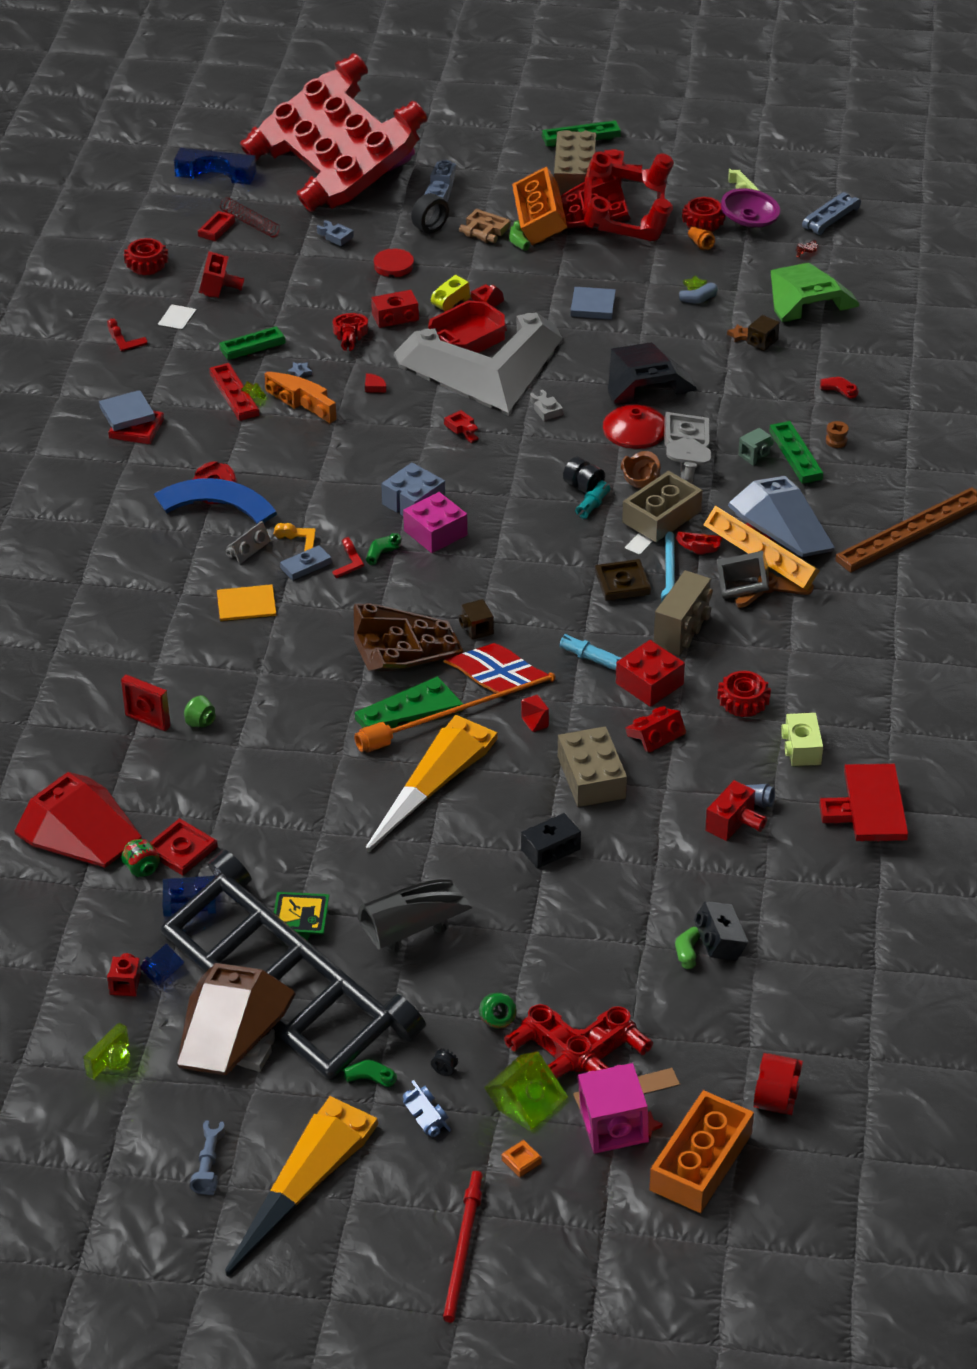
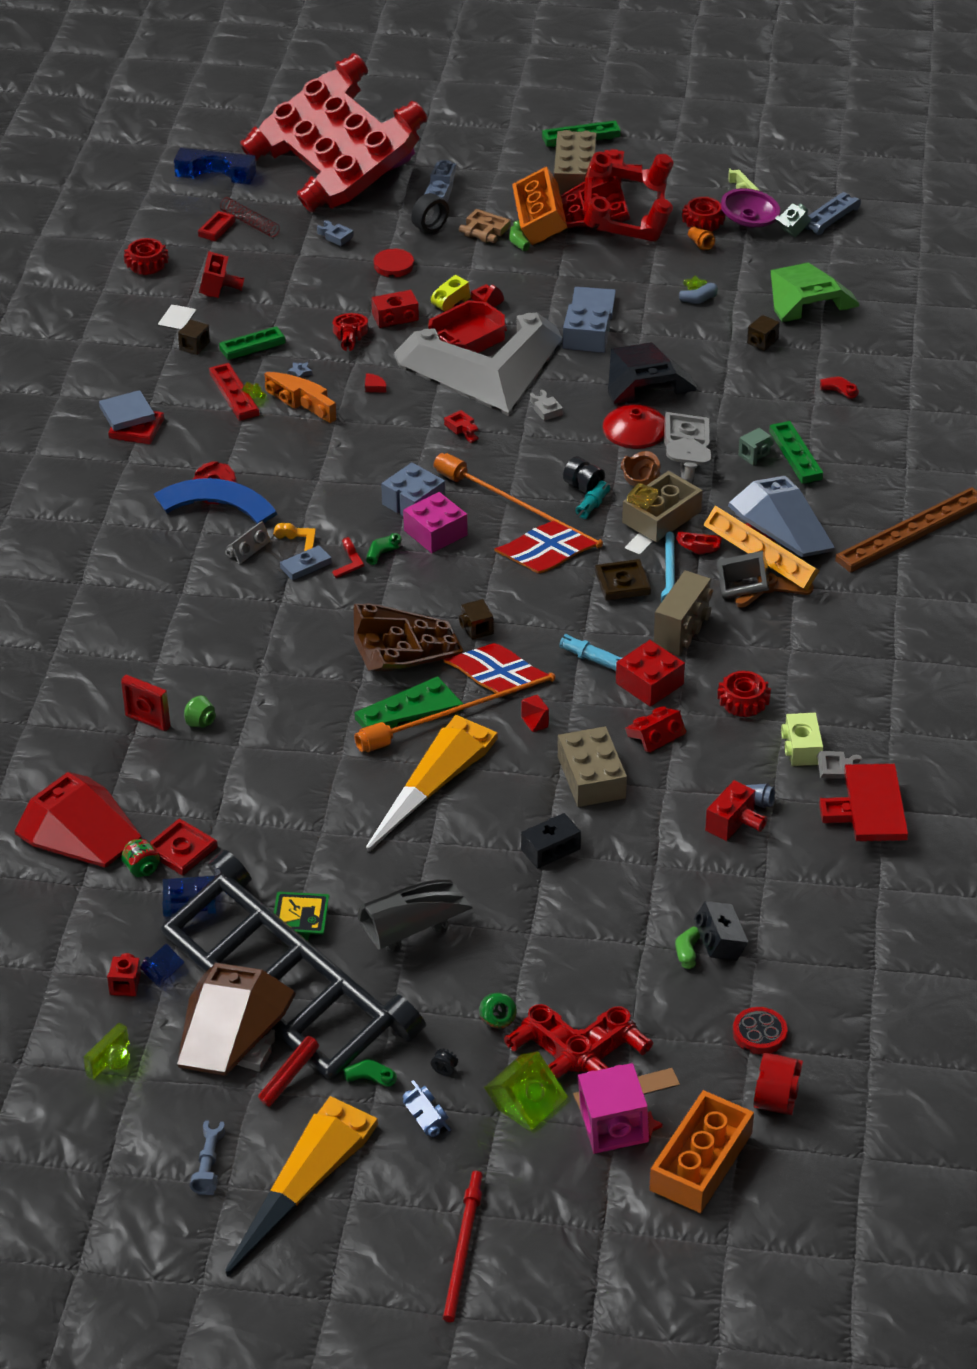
red piece [107,318,148,352] -> none
light orange piece [217,585,276,621] -> none
orange tile [502,1140,542,1178] -> none
dark orange piece [727,324,748,342] -> none
clear red piece [796,240,818,257] -> none
dark orange wheel [825,421,849,448] -> none
none -> dark brown brick [178,320,210,355]
none -> red axle [258,1036,319,1106]
none -> flag [434,453,603,574]
none -> sand blue brick [563,304,611,352]
none -> clear yellow plate [627,483,658,509]
none -> tile [732,1007,788,1054]
none -> sand green brick [775,203,811,238]
none -> light grey plate [817,751,862,779]

